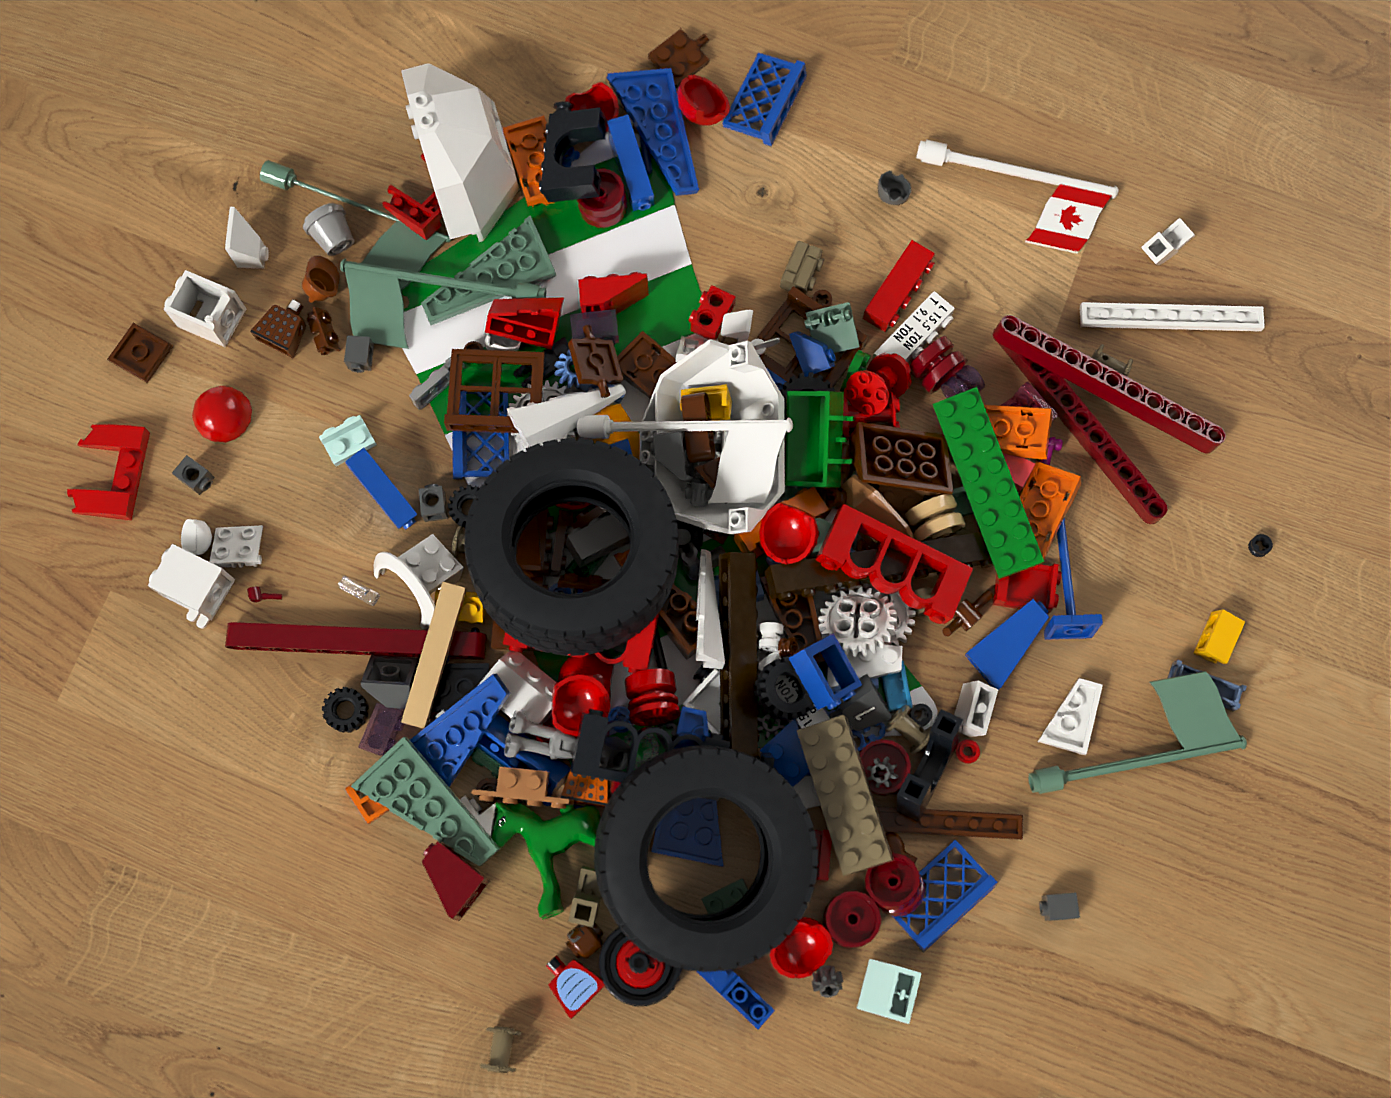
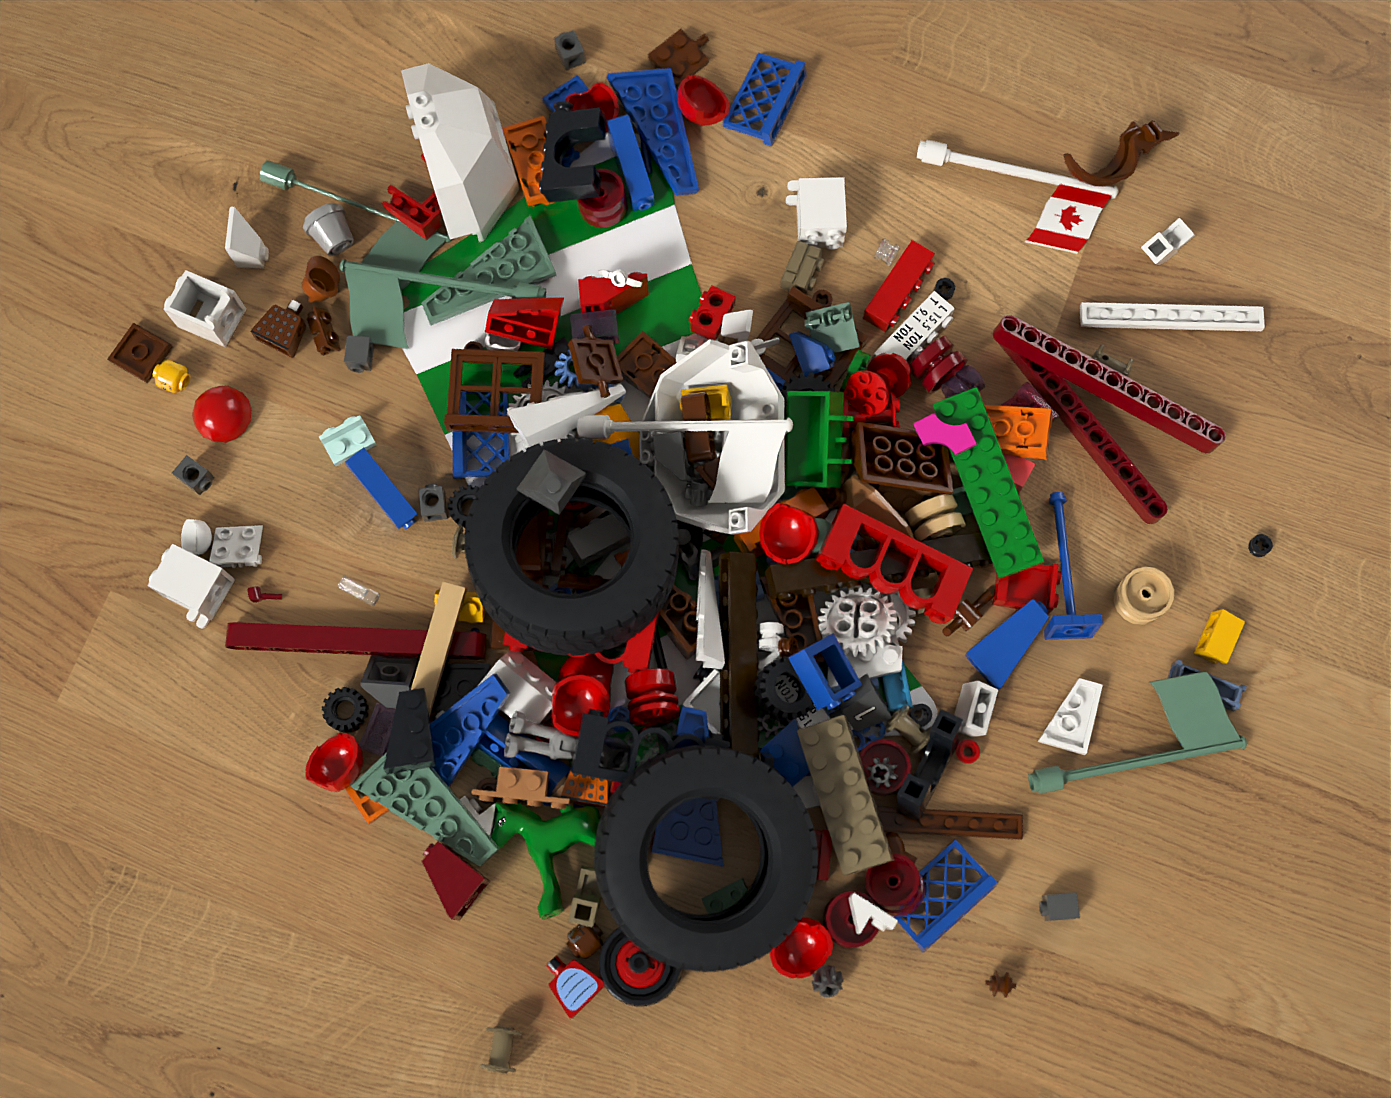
red wedge [67,424,150,521] -> none
white piece [373,534,464,630] -> none
light grey hinge [409,357,465,410] -> none
blue slope [696,969,775,1030] -> none
light aqua slope [856,959,922,1024] -> none
dark grey hair [877,170,912,205] -> none
orange piece [1020,461,1081,559] -> none
magenta arm [1039,437,1063,466] -> none
none -> yellow head [153,360,190,394]
none -> red cylinder [305,733,364,792]
none -> black wedge [383,688,436,774]
none -> dark grey slope [517,449,586,515]
none -> blue plate [542,75,589,113]
none -> dark grey brick [554,30,585,70]
none -> white piece [598,269,642,287]
none -> white container [786,177,847,249]
none -> white slope [848,893,898,934]
none -> clear wheel [874,238,900,267]
none -> dark pink tile [913,413,977,456]
none -> black bush [934,278,955,301]
none -> reddish brown wheel [985,971,1016,998]
none -> reddish brown piece [1064,120,1179,187]
none -> tan wheel [1114,567,1174,625]

